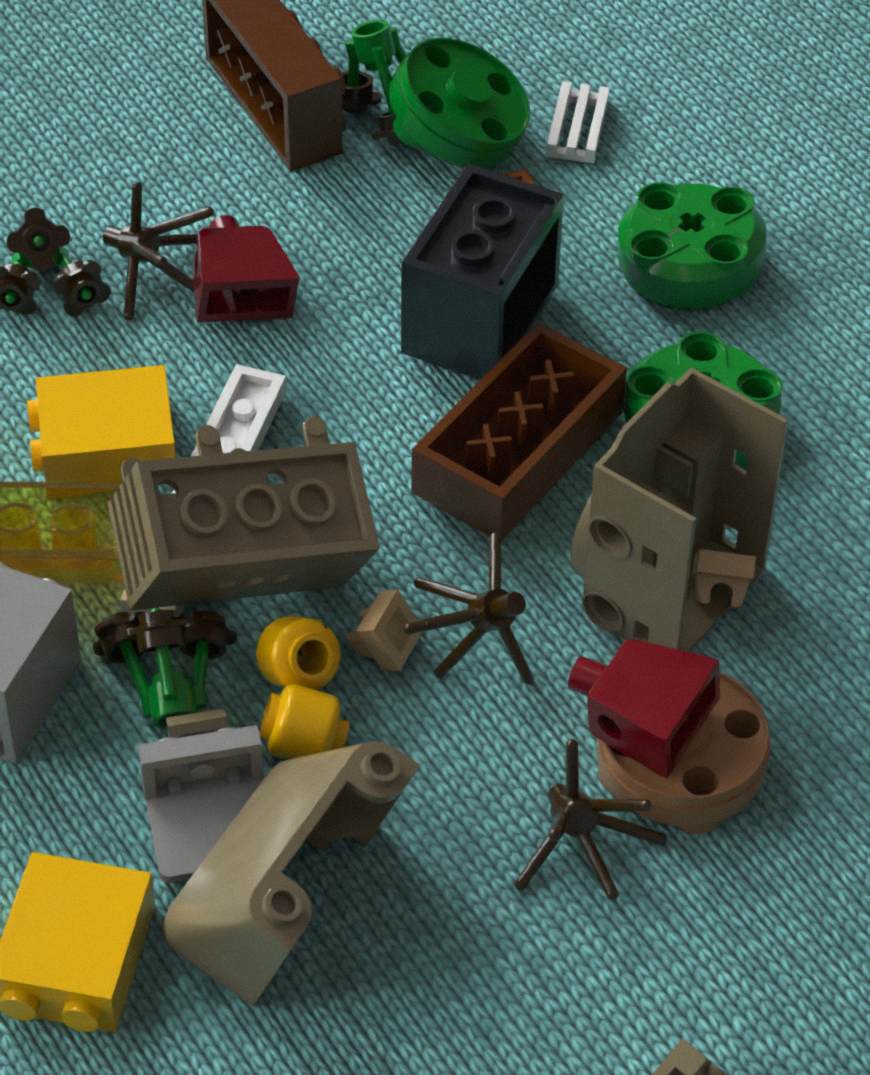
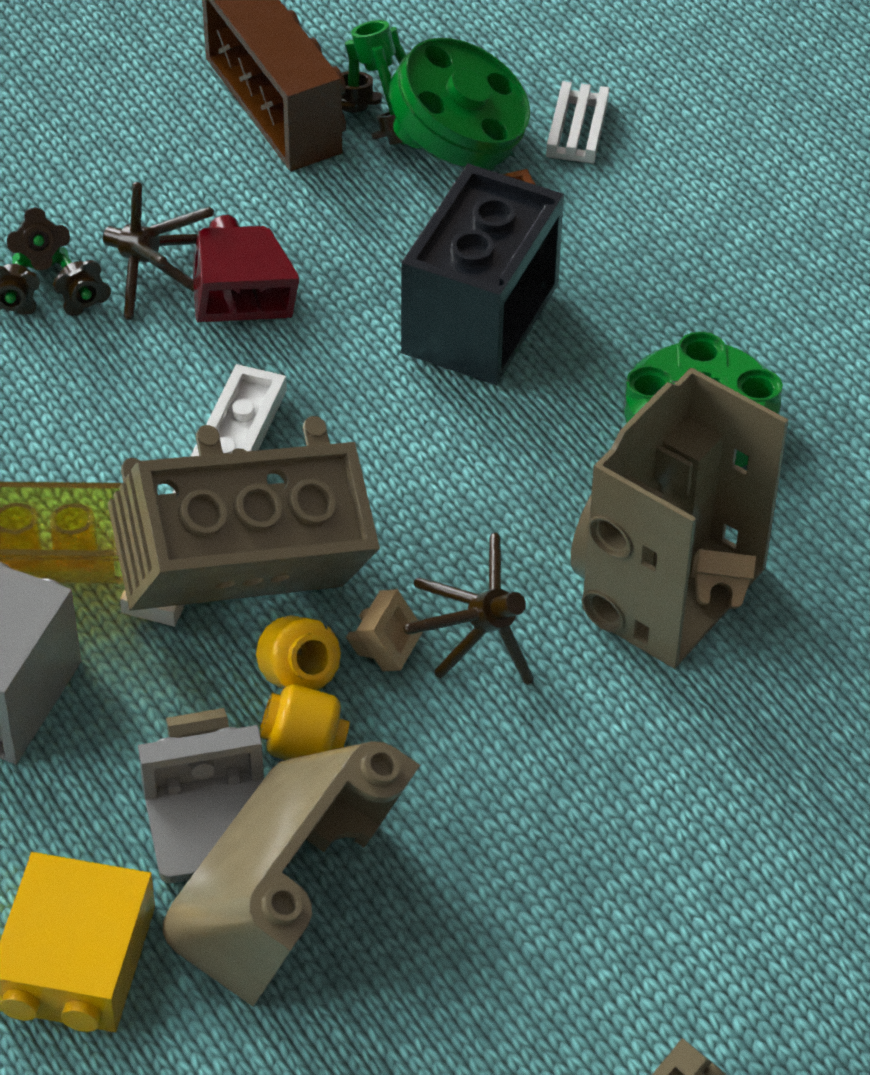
yellow brick [27,365,176,493] -> none
plant [92,607,238,729] -> none
reddish brown brick [411,322,627,541] -> none
dark brown plant [515,739,667,900] -> none
dark red torso [568,639,720,778] -> none
medium nougat piece [597,672,770,834] -> none
green piece [618,182,766,308] -> none

